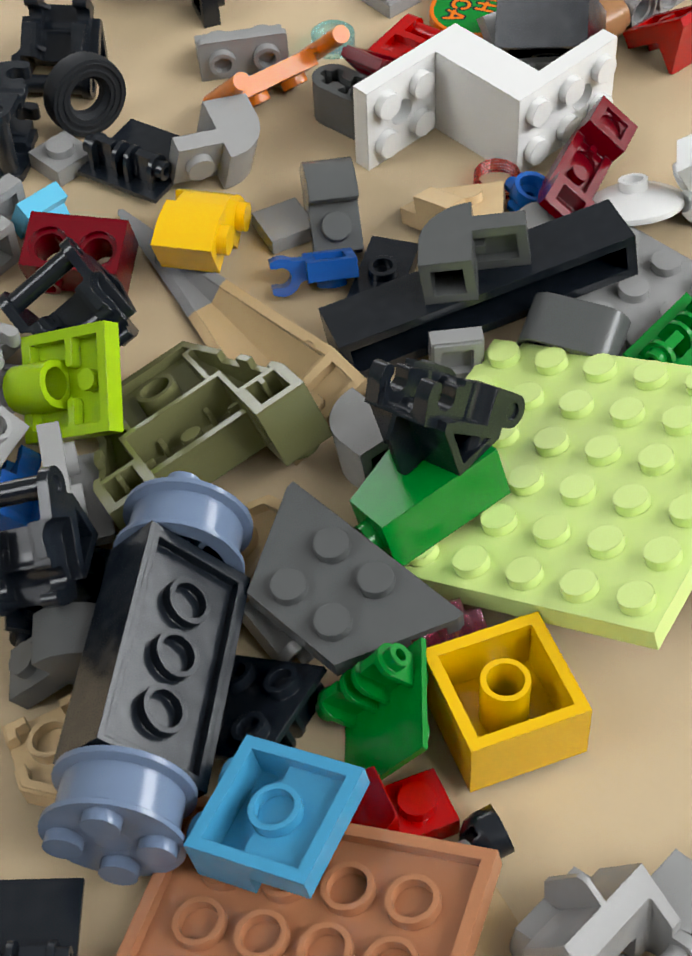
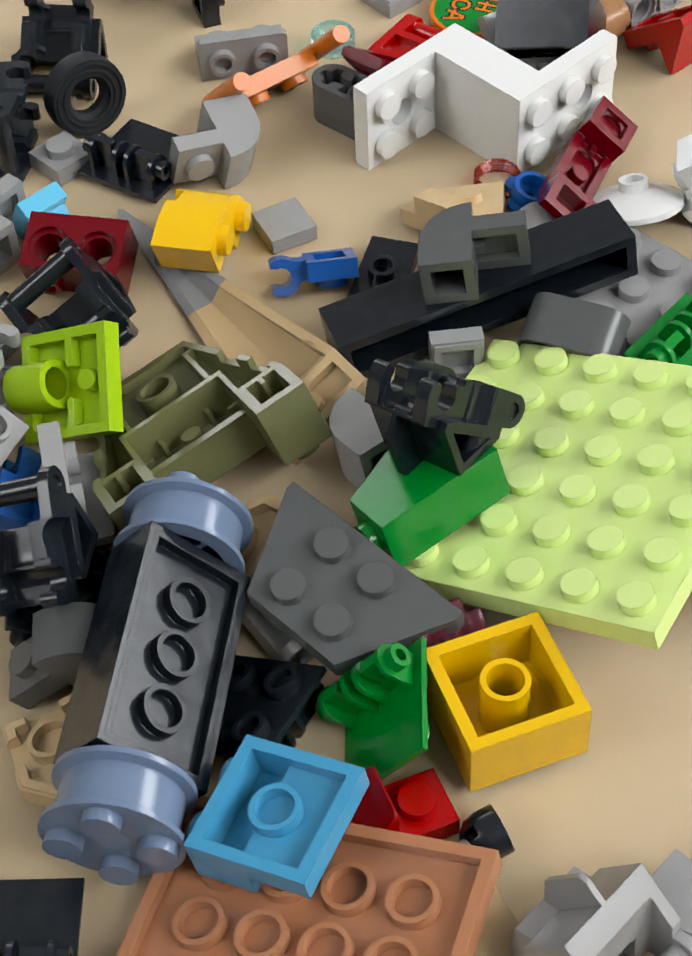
dark grey brick [299,156,364,253] -> none

